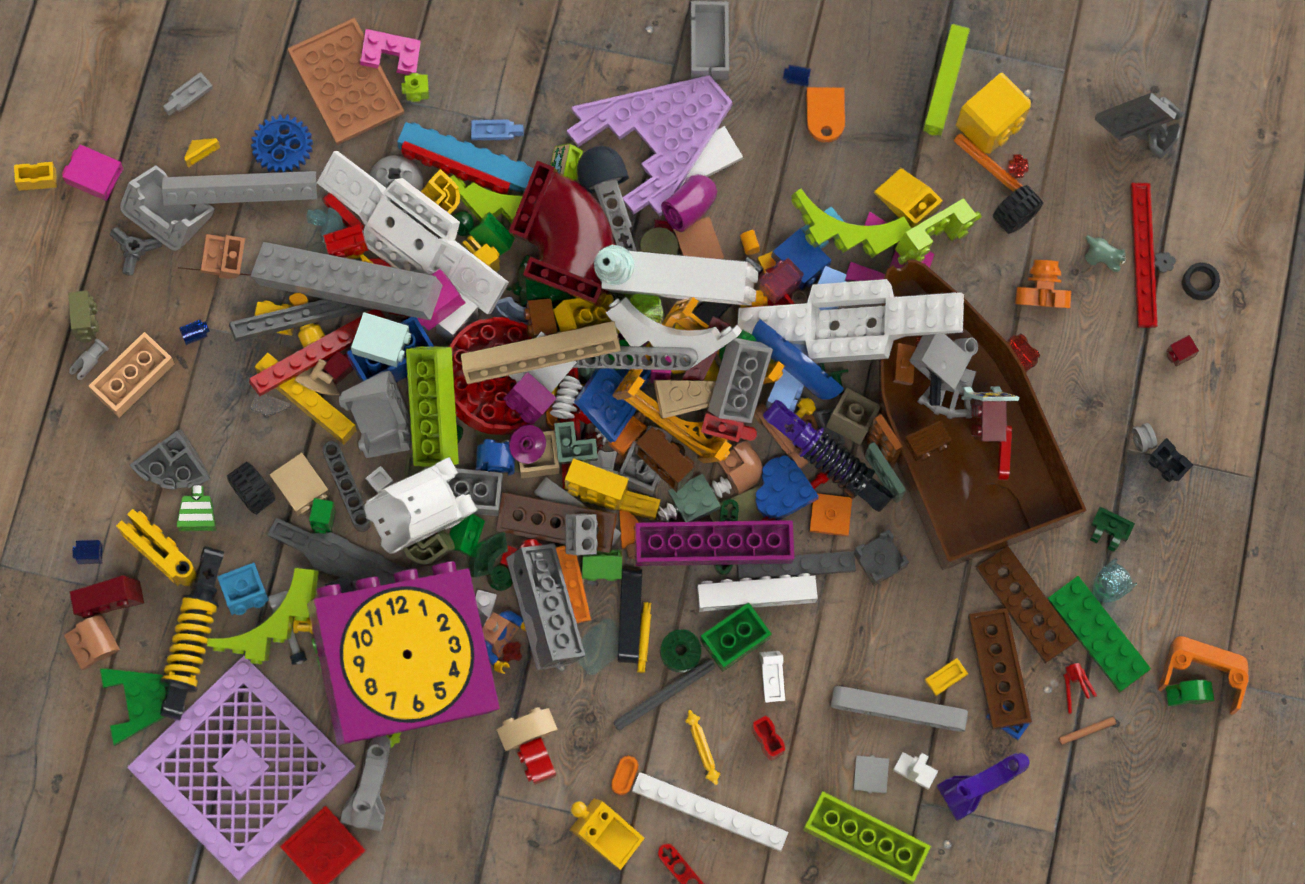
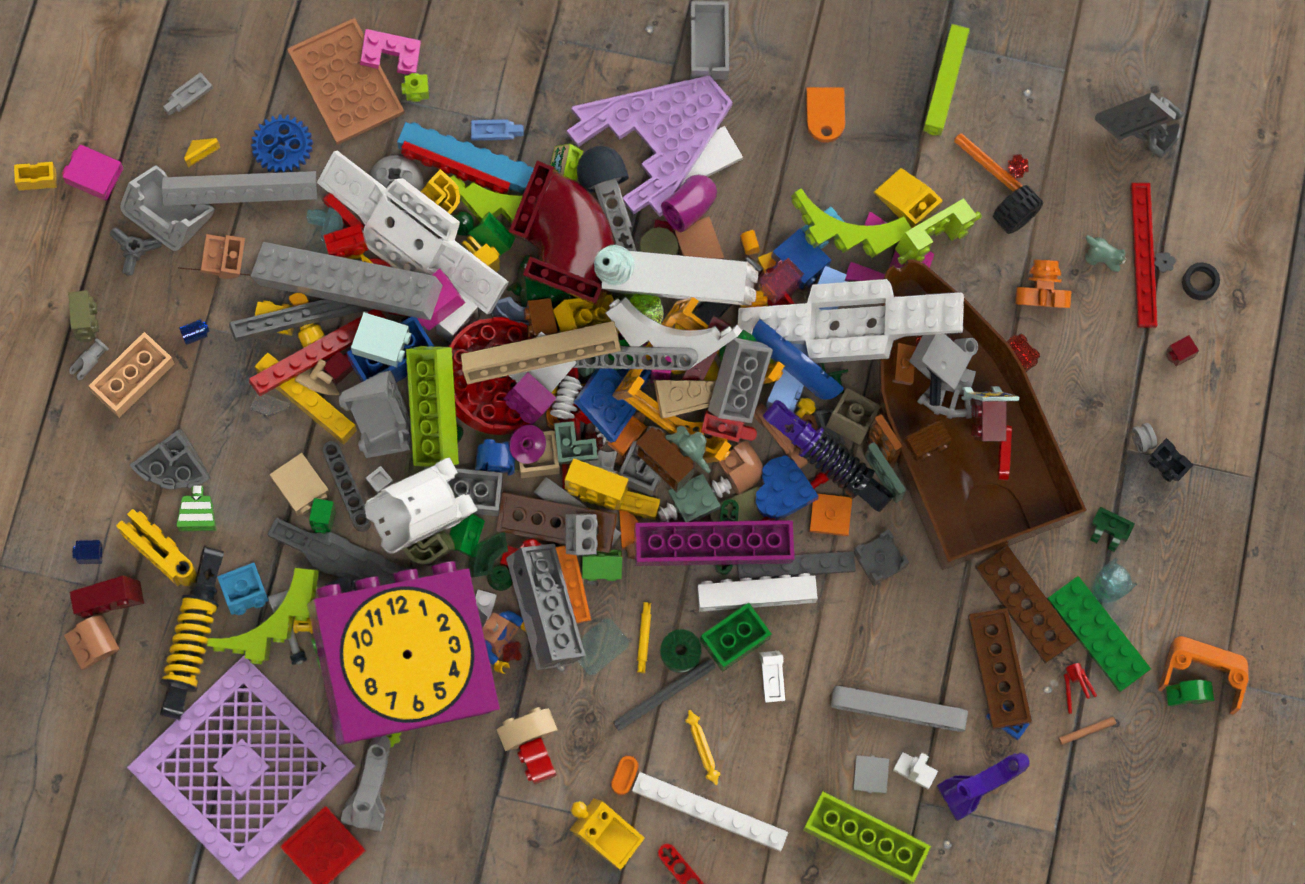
green wing [100,668,166,746] -> none
black tyre [227,461,276,515] -> none
black beam [618,568,642,663] -> none
red brick [752,715,785,761] -> none
clear blue brick [783,65,811,87] -> none
yellow tile [924,658,968,697] -> none
yellow plate [956,73,1031,154] -> none
none -> sand green animal [665,426,711,473]

